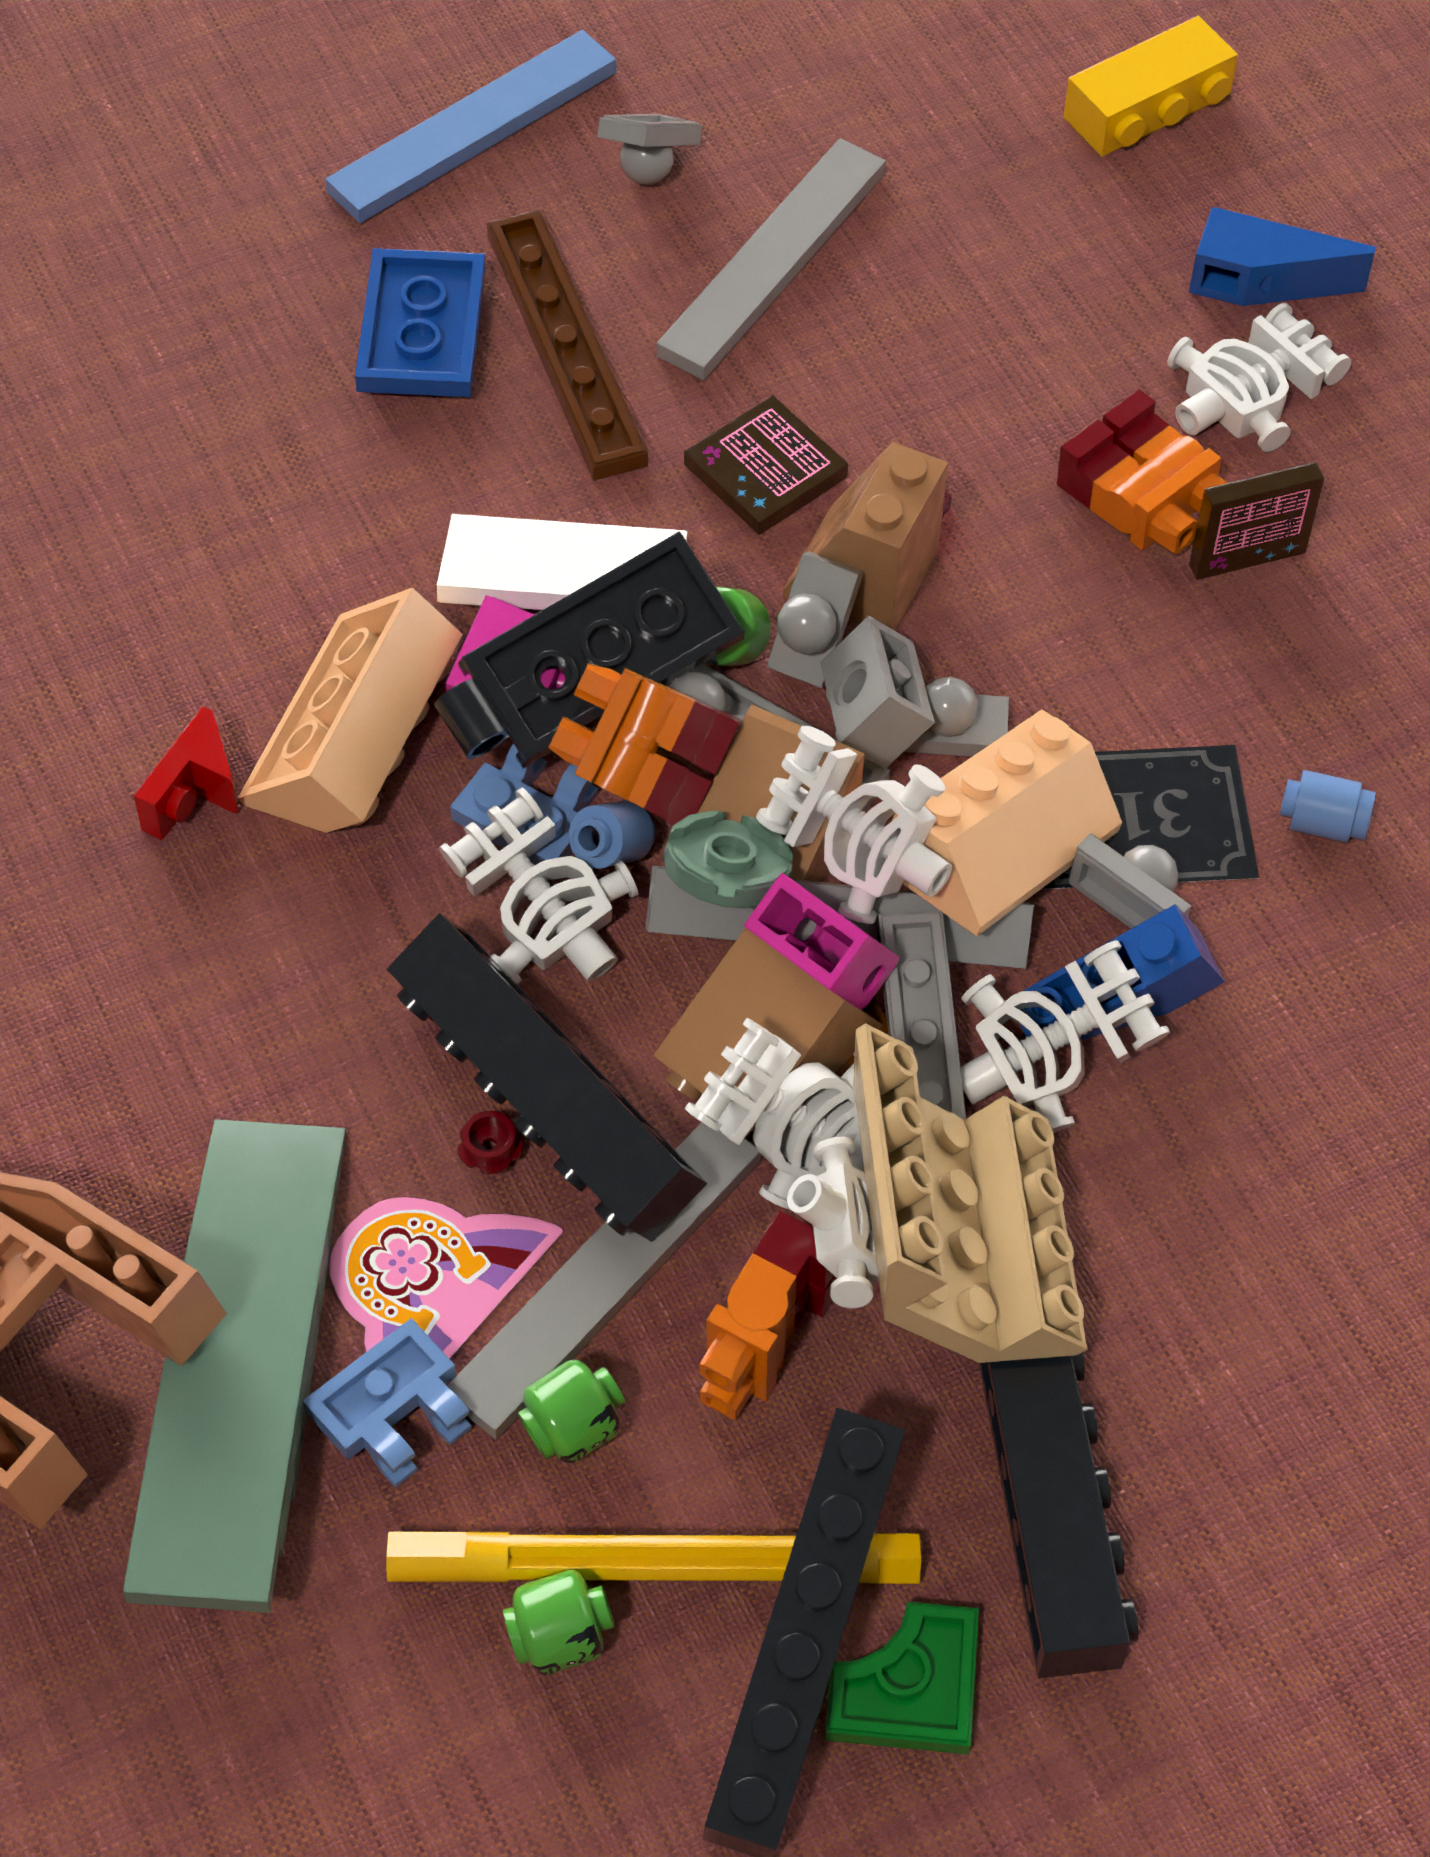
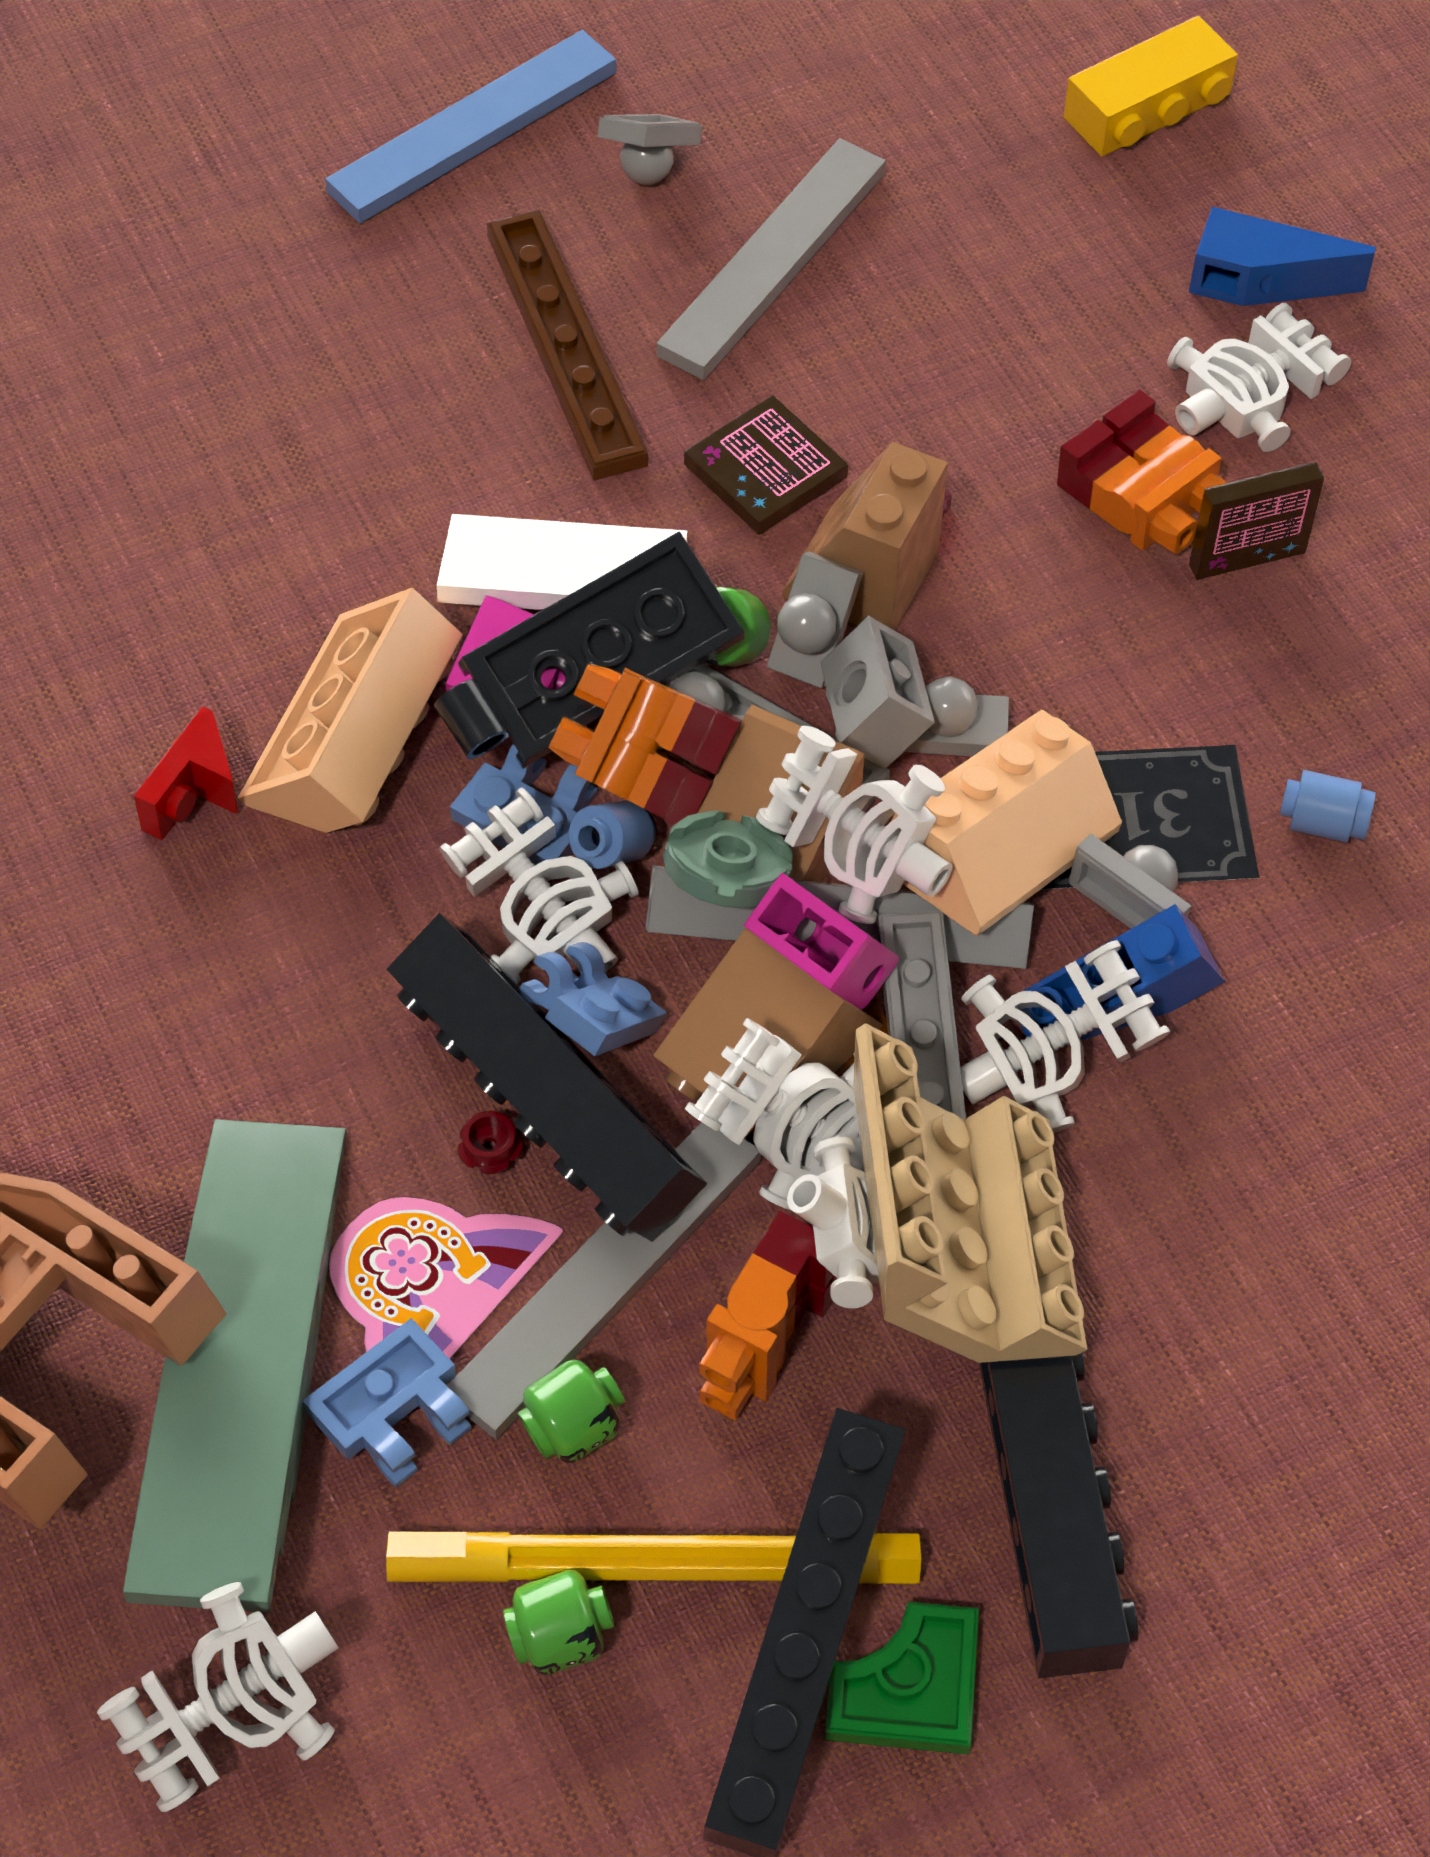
blue plate [355,248,486,397] -> none
none -> white piece [97,1582,339,1812]
none -> medium blue plate [519,942,668,1056]

